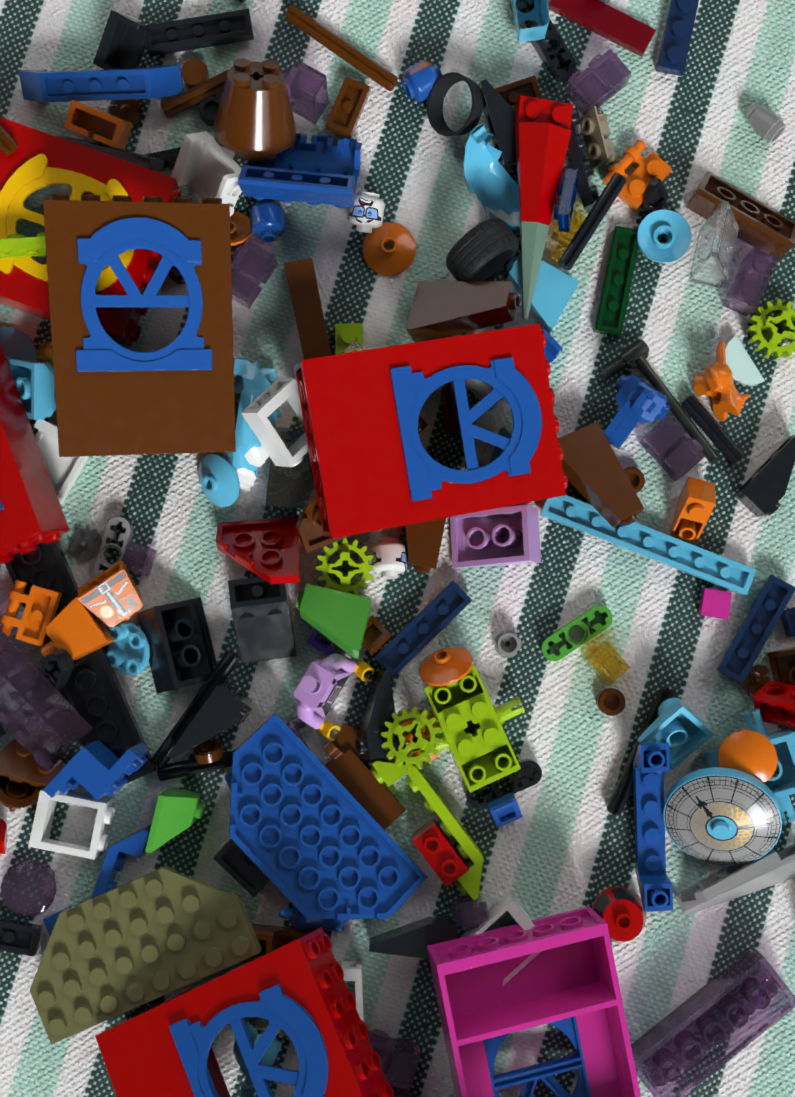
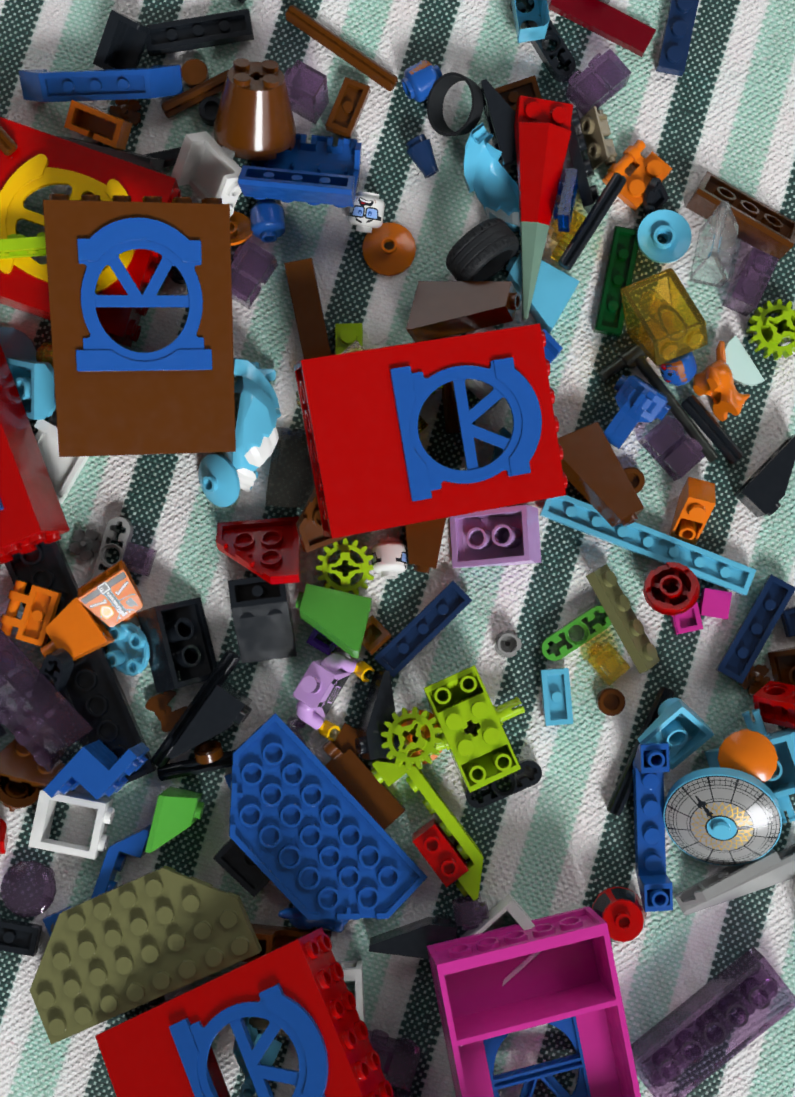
white window [241,378,308,467] -> none
orange dish [419,647,473,686] -> none
blue tile [487,792,523,828] -> none
light grey cone [745,103,787,143] -> none
none -> reddish brown piece [145,690,187,732]
none -> dark blue cone [406,134,439,179]
none -> medium azure plate [540,668,573,726]
none -> olive plate [586,564,660,674]
none -> clear yellow slope [620,268,708,366]
none -> red cone [643,562,700,616]
none -> blue head [657,343,697,386]
none -> dark pink tile [670,602,703,635]

